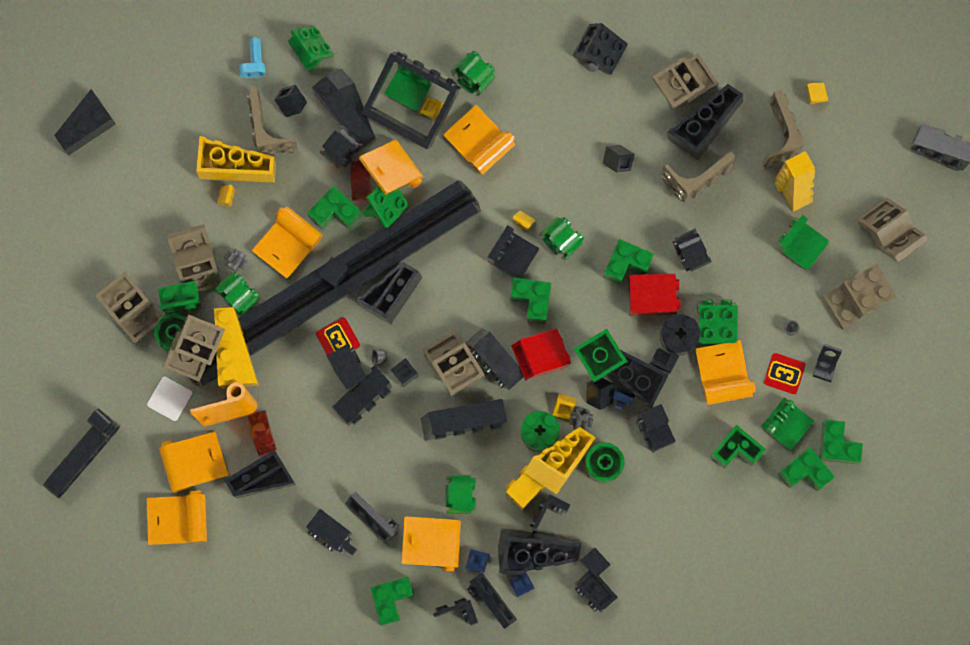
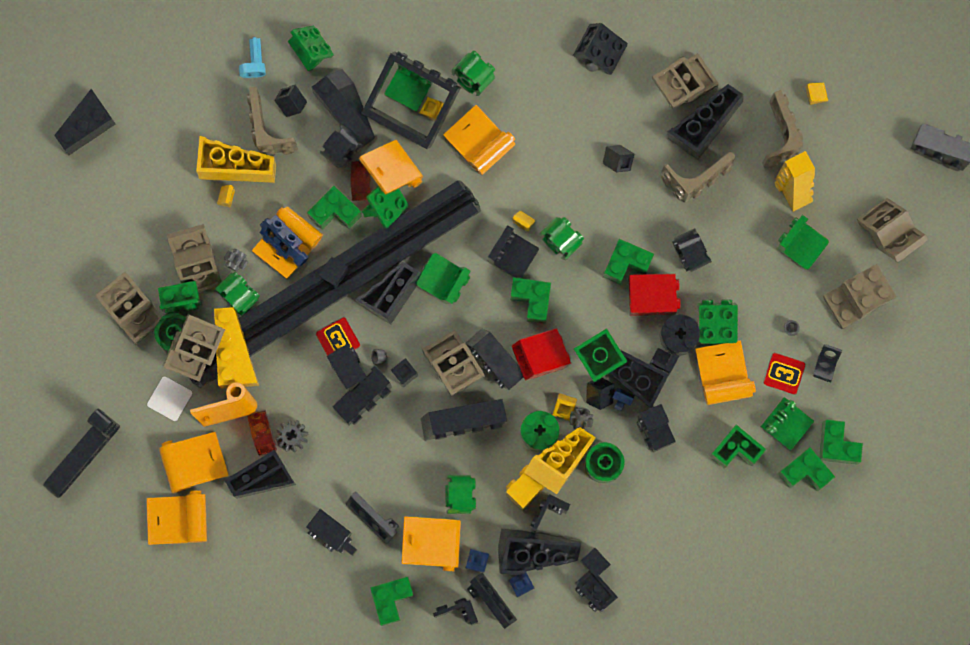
none -> dark blue brick [260,215,309,268]
none -> dark grey gear [276,420,309,453]
none -> green bracket [416,253,471,304]

